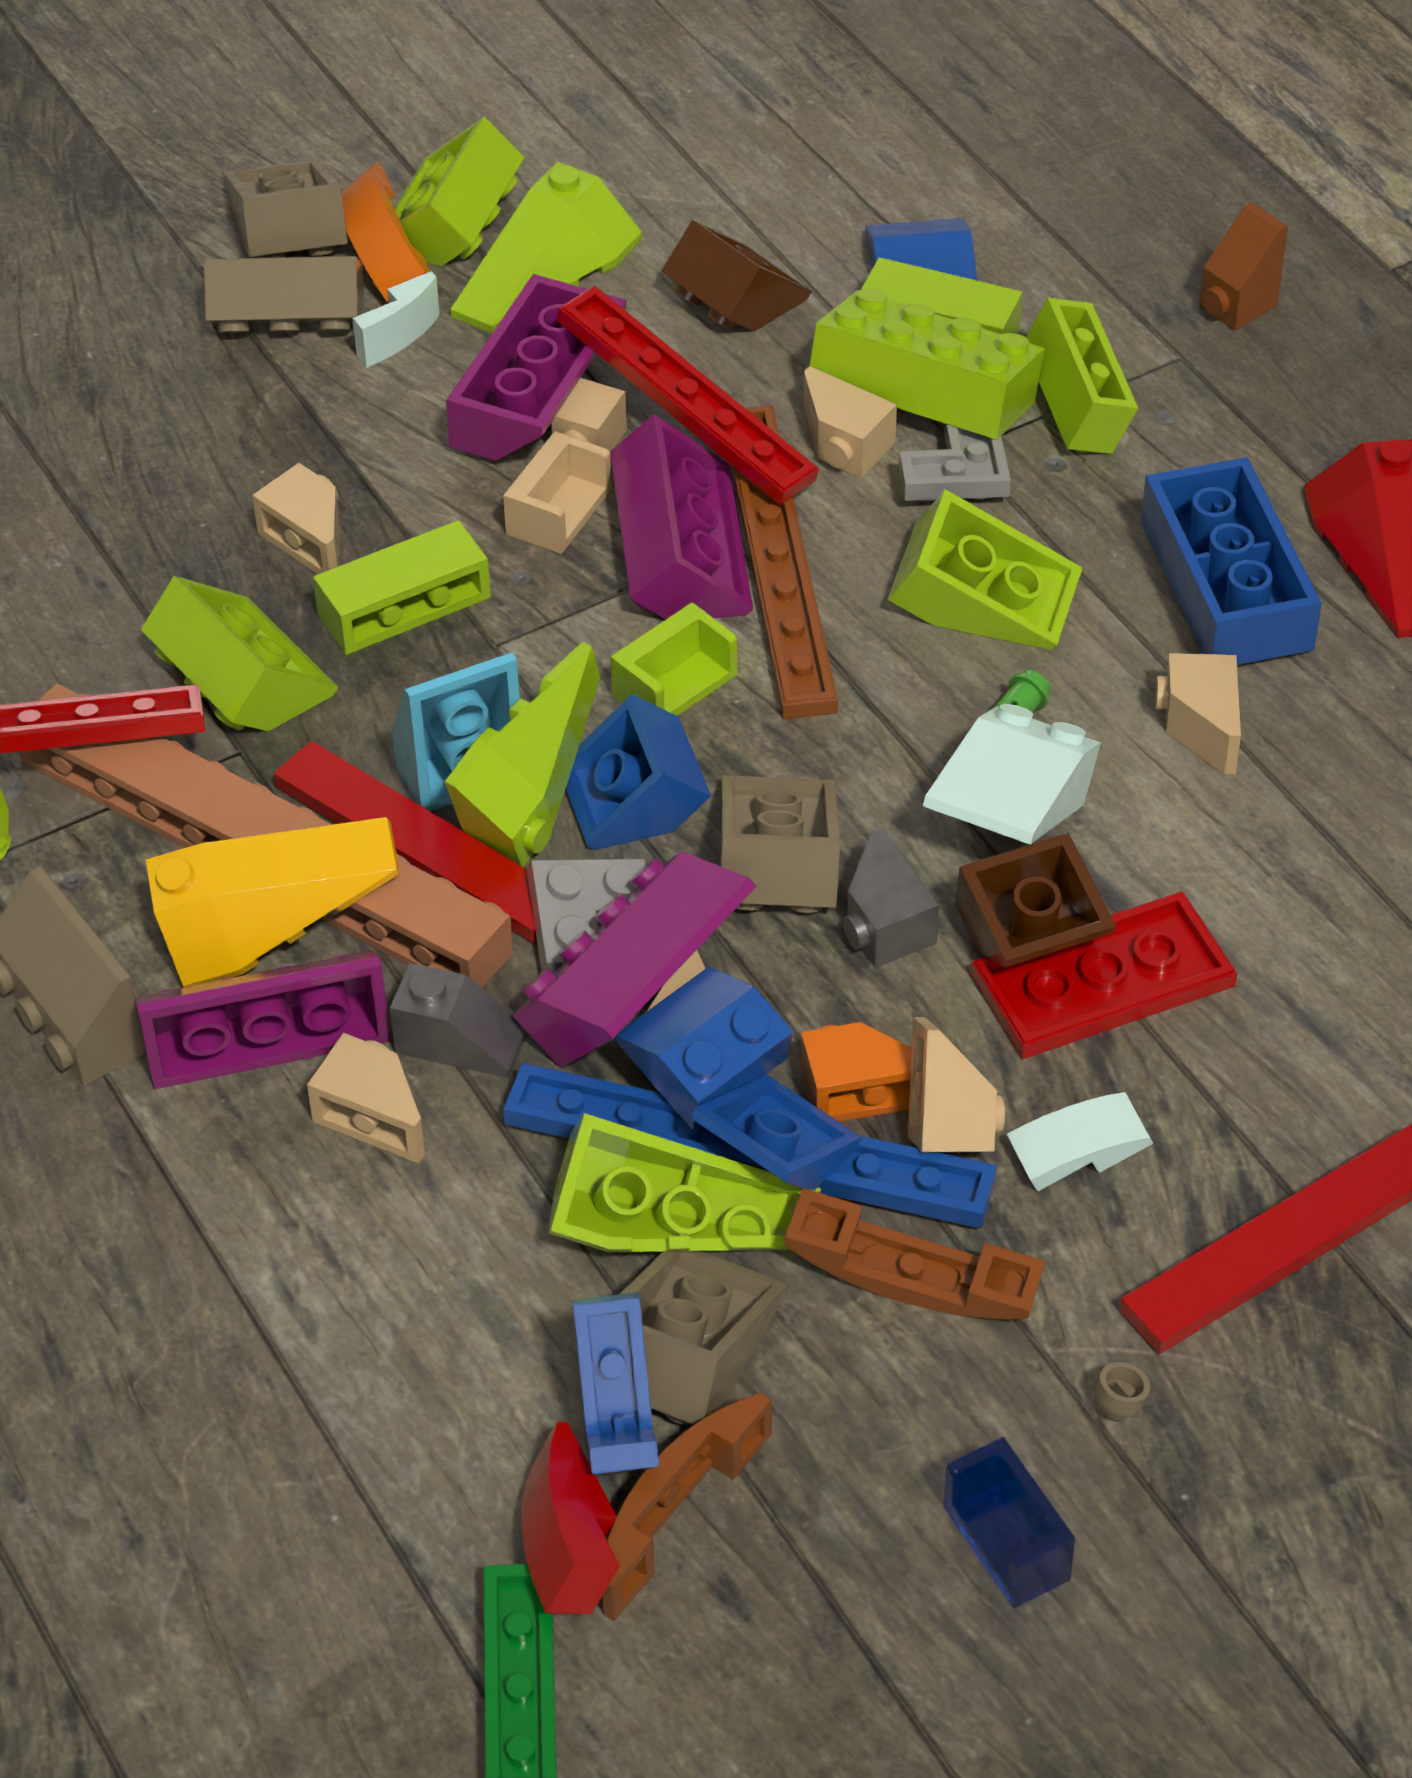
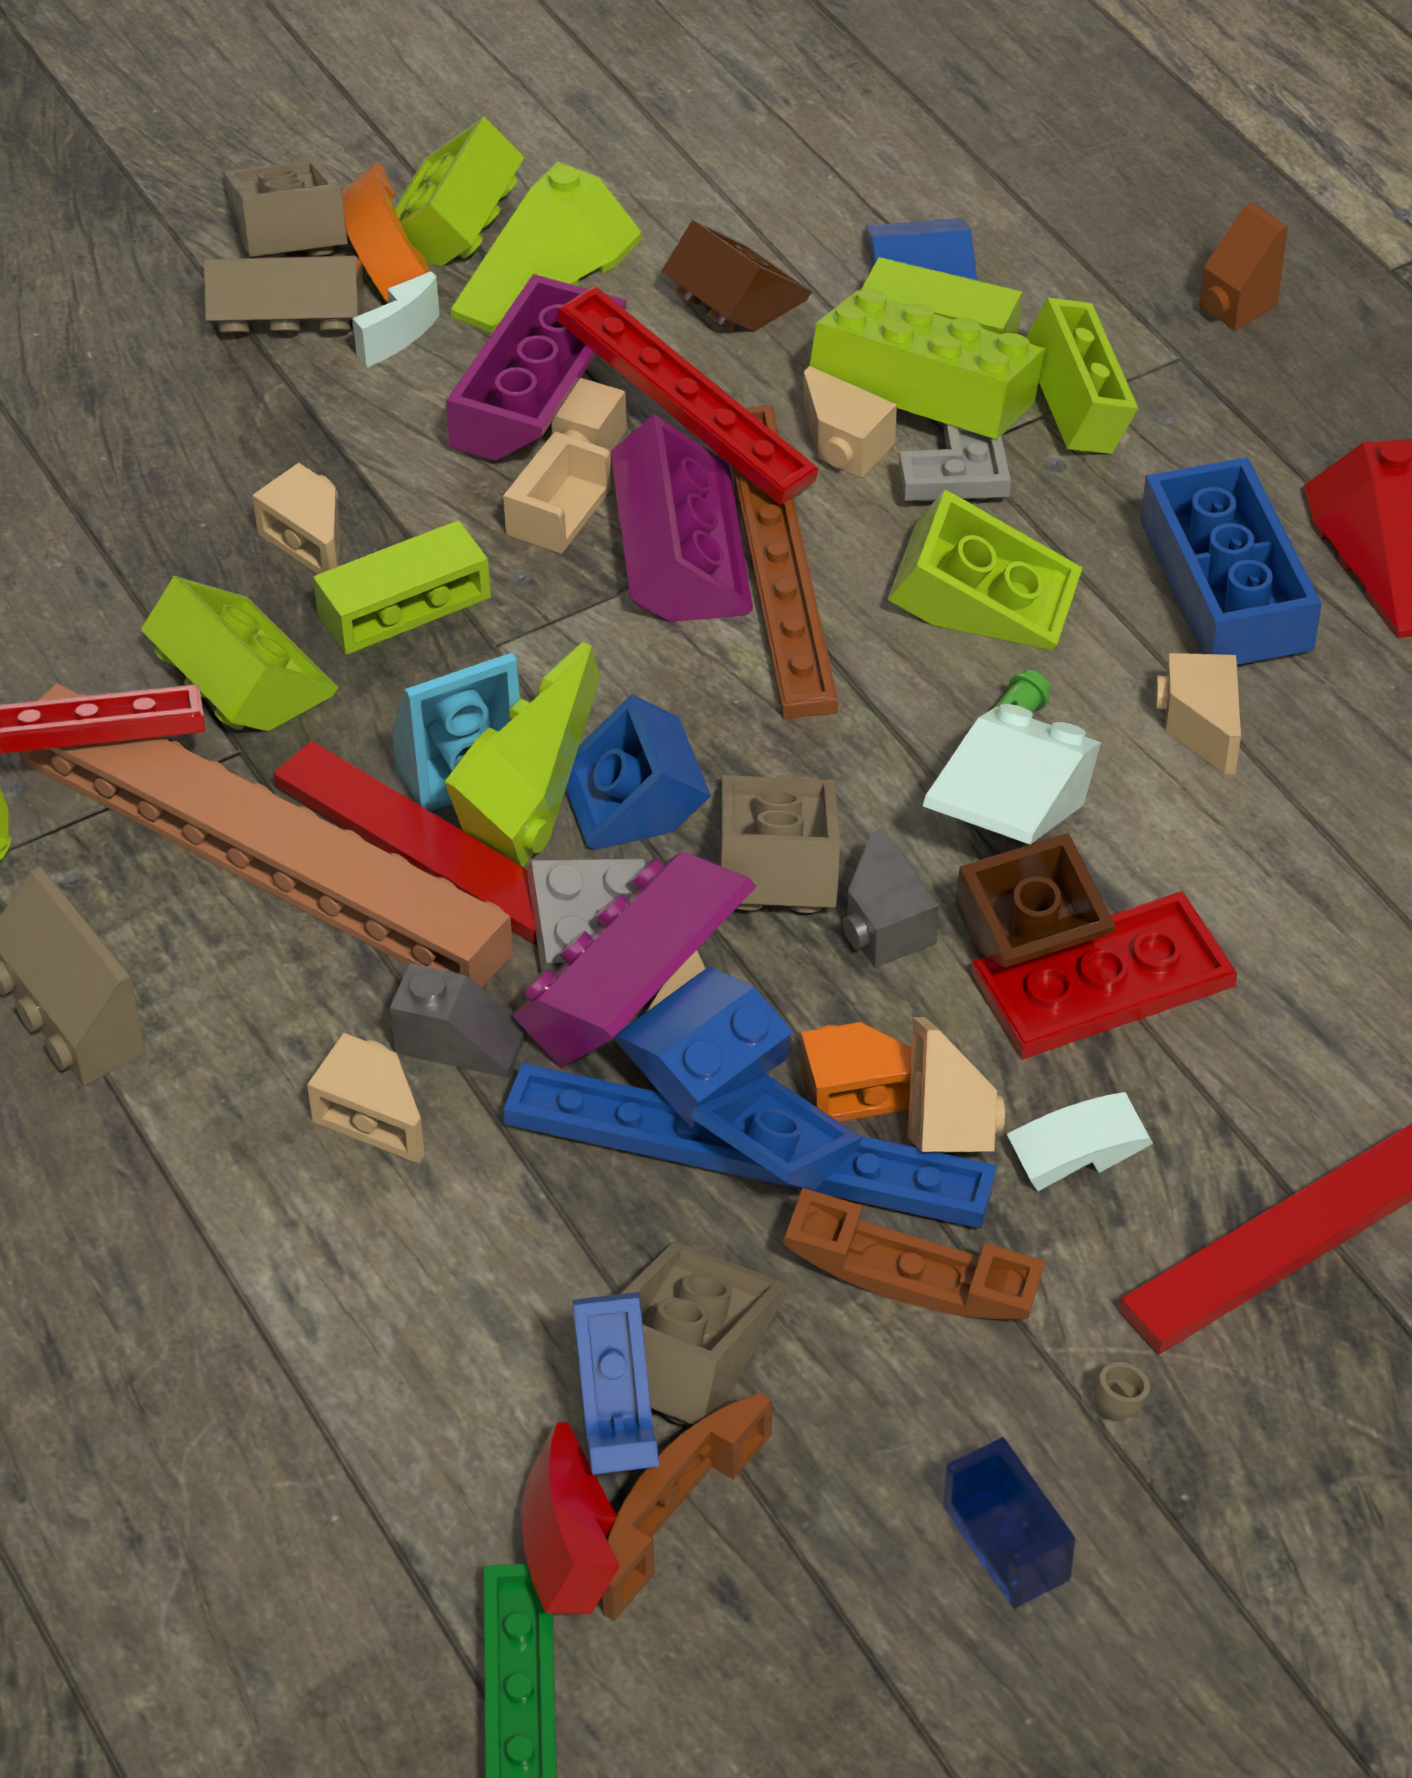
magenta slope [136,950,391,1089] -> none
yellow wedge [146,817,400,987] -> none
lime wedge [548,1113,821,1252] -> none
lime panel [610,602,738,716] -> none

